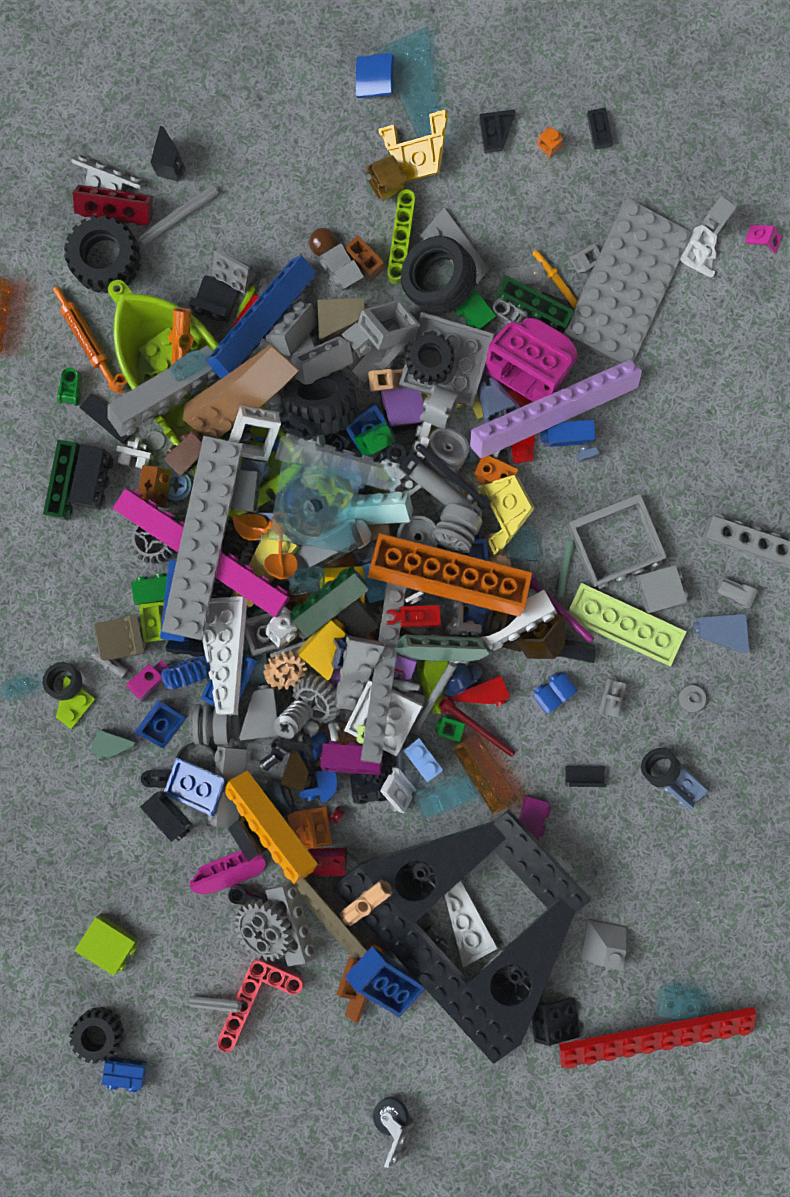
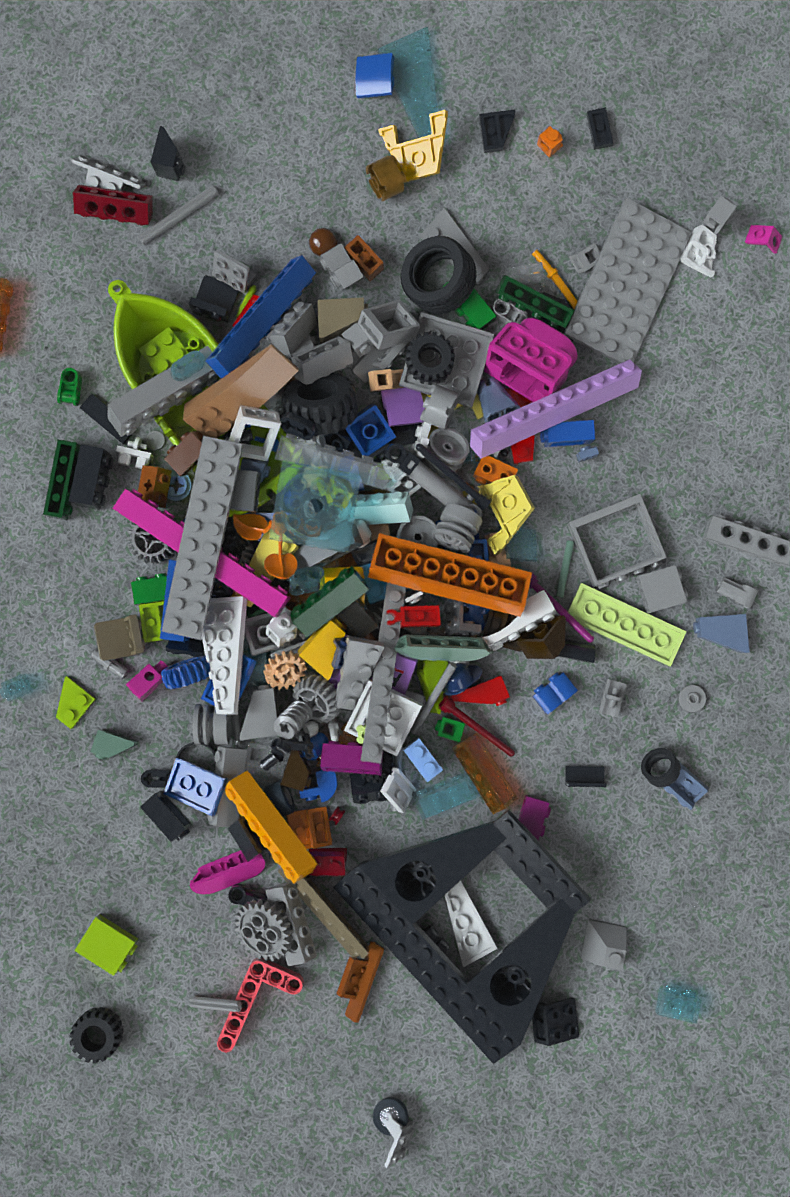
black tyre [42,662,82,701] -> none
orange piece [53,286,127,394] -> none
black tyre [64,215,141,293] -> none
blue brick [102,1057,147,1092] -> none
blue slope [135,700,186,748] -> none
orange piece [169,308,194,367] -> none
light nougat piece [339,879,393,926] -> none
blue brick [345,946,425,1017] -> none
green torso [353,420,396,455] -> none
lime beam [388,189,415,285] -> none
light grey piece [392,679,420,692] -> none
red plate [559,1007,756,1069] -> none

